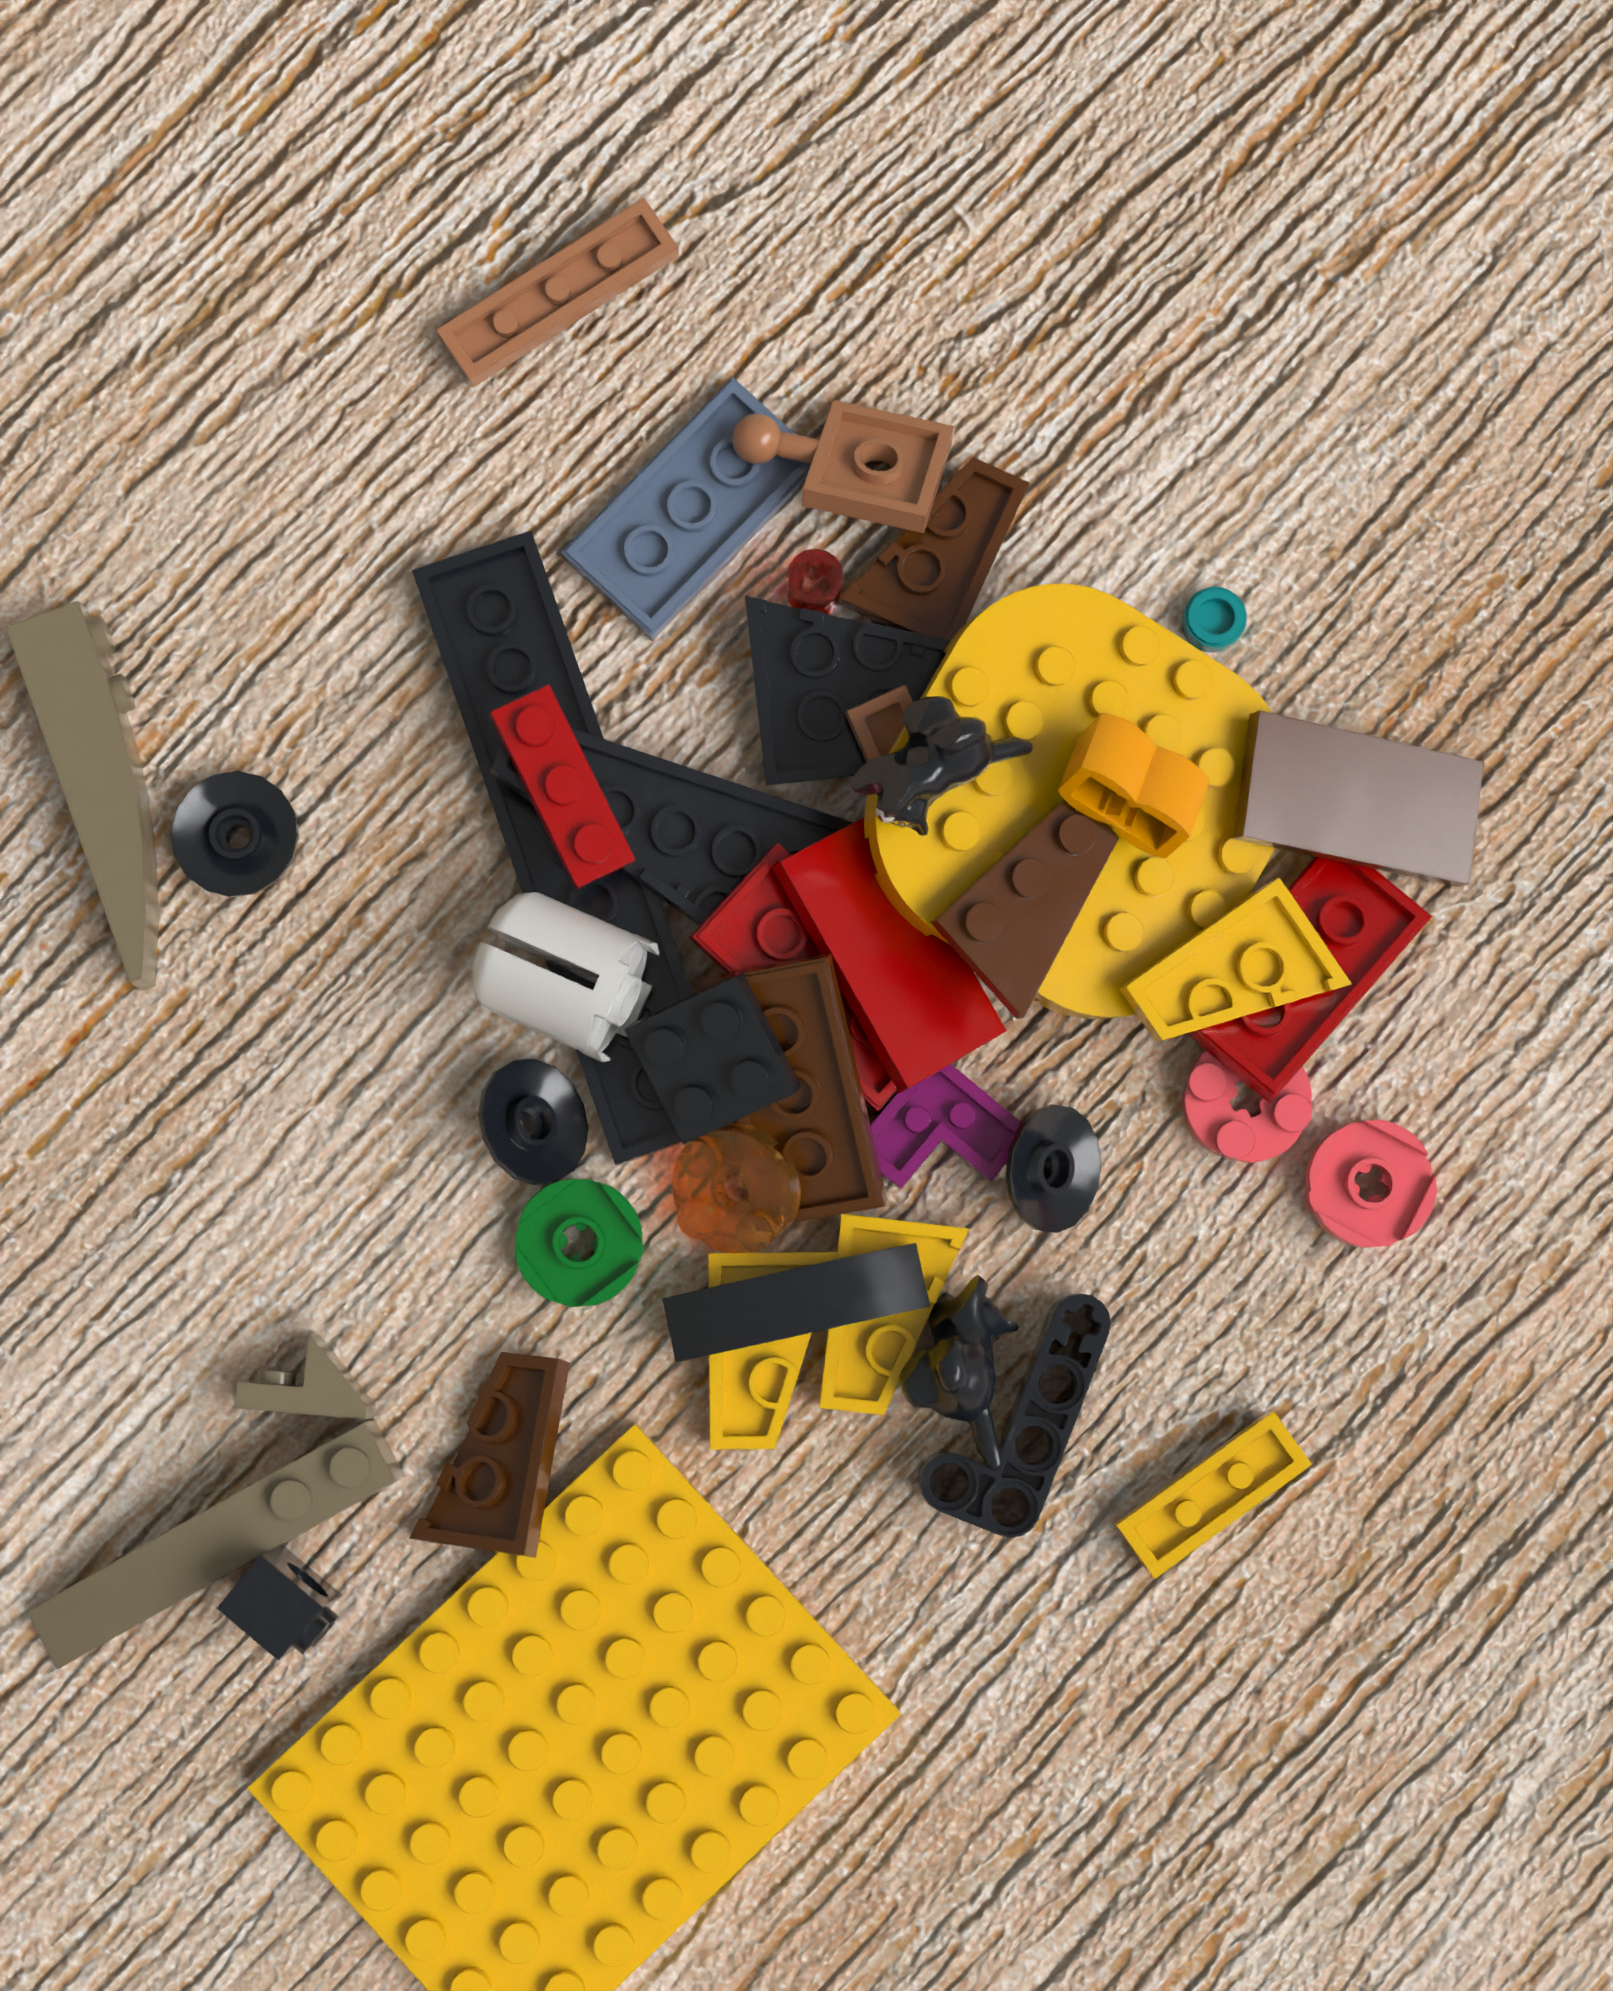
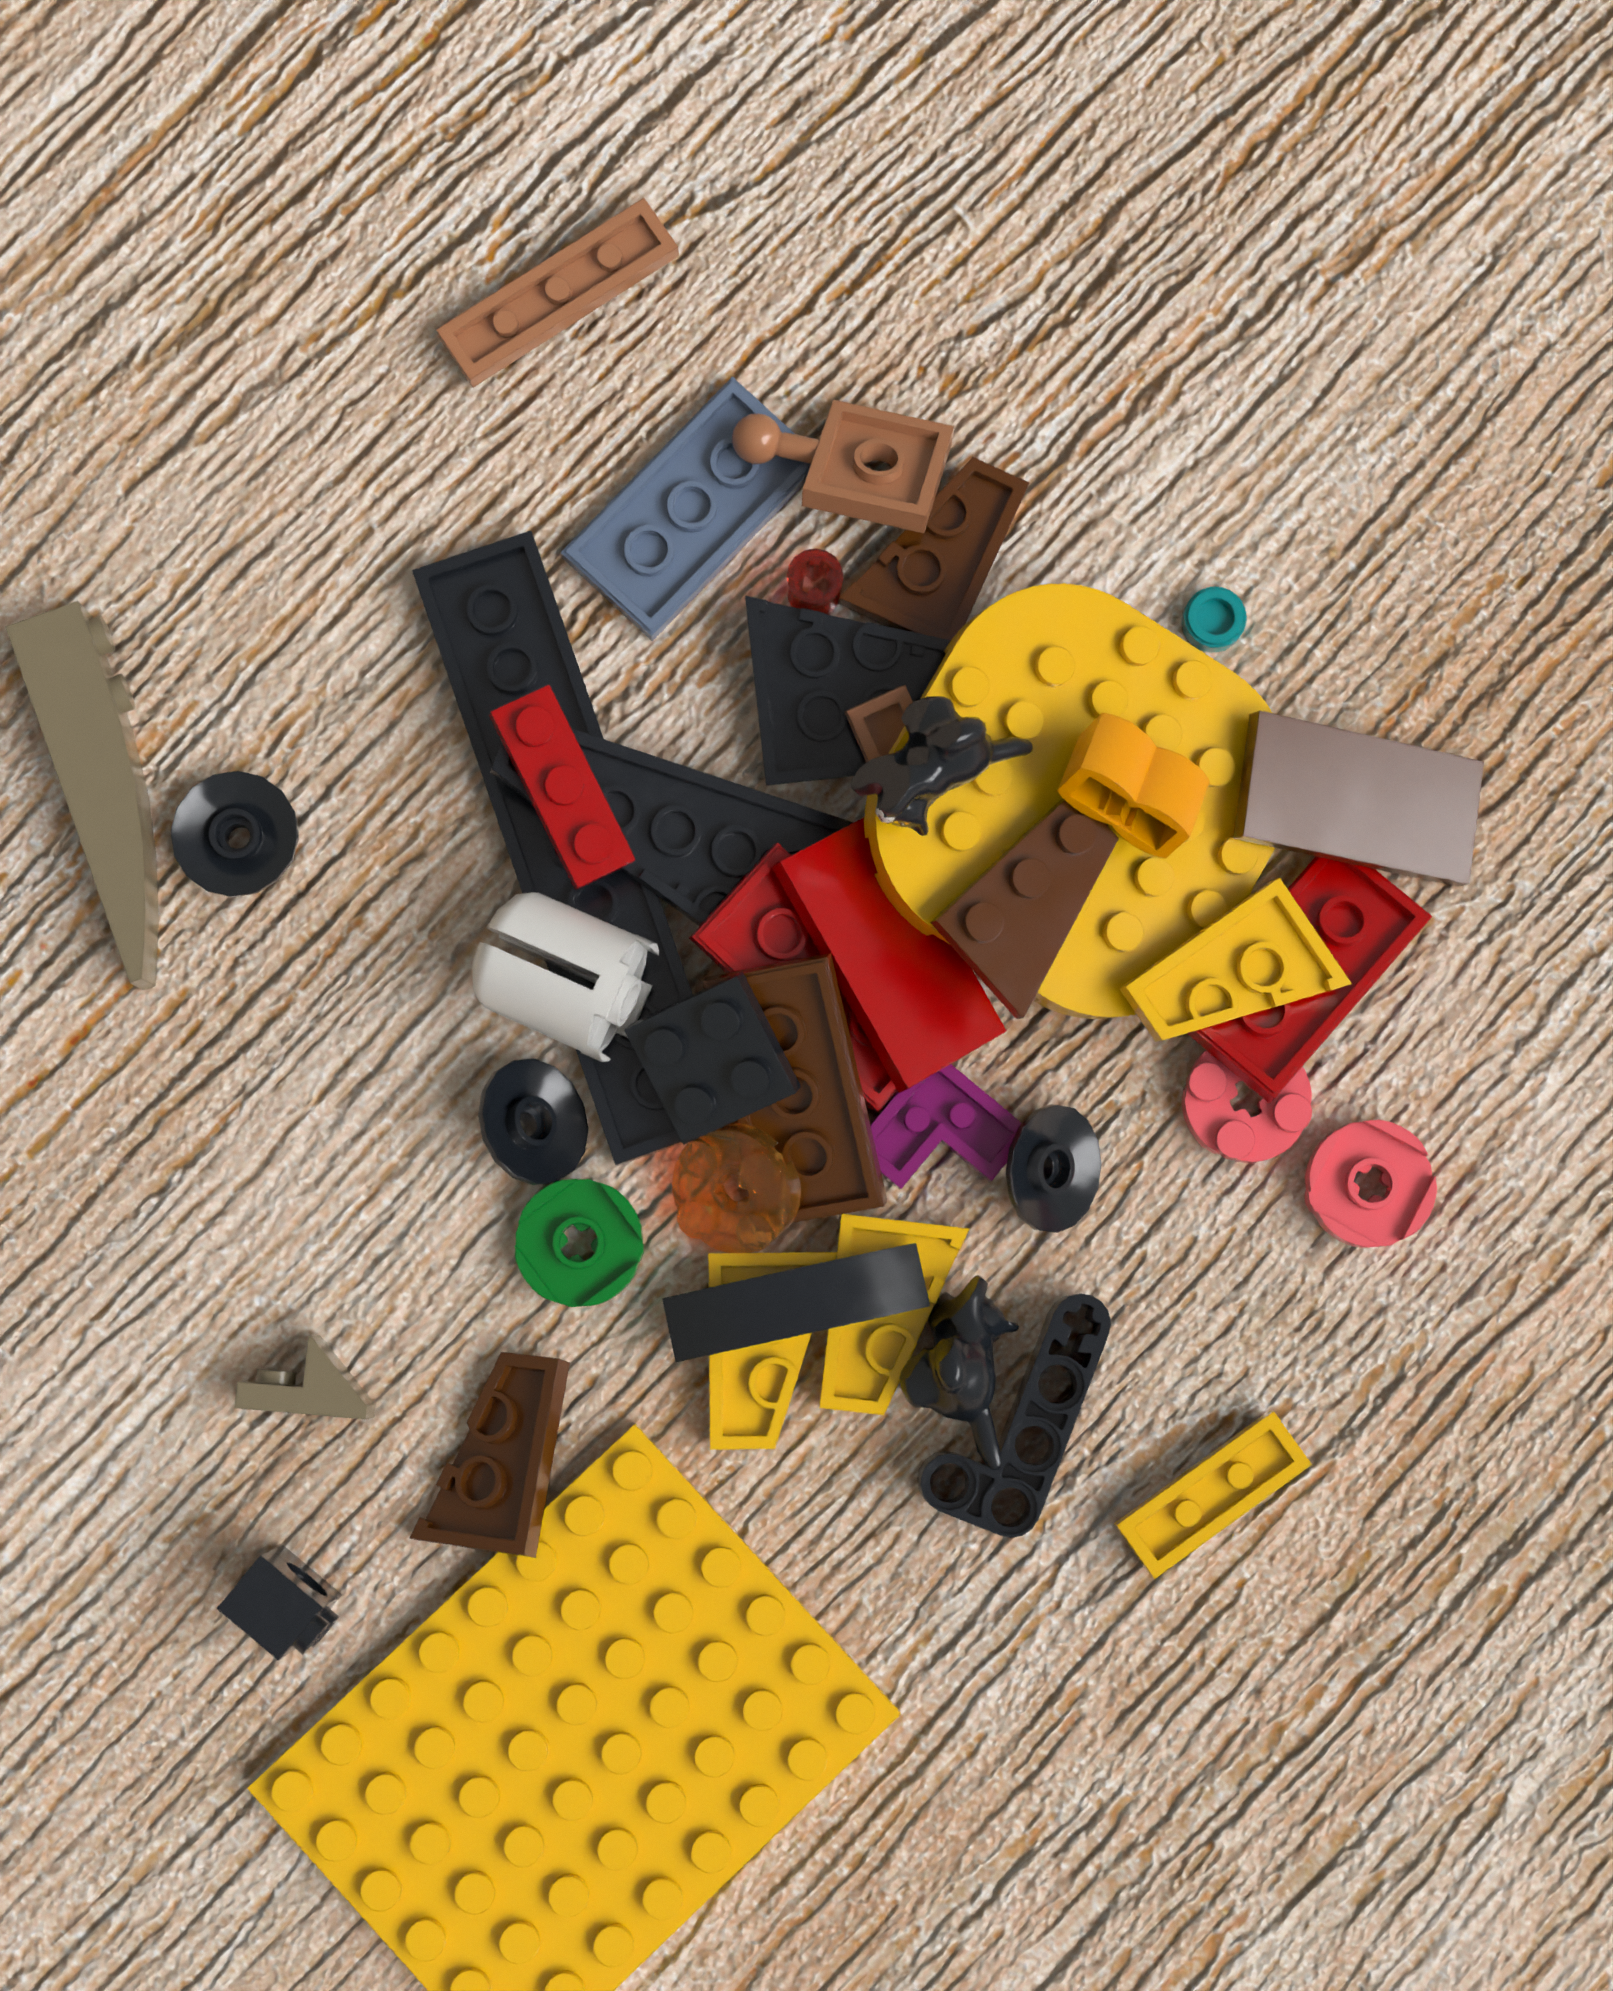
dark tan slope [27,1420,406,1669] -> none

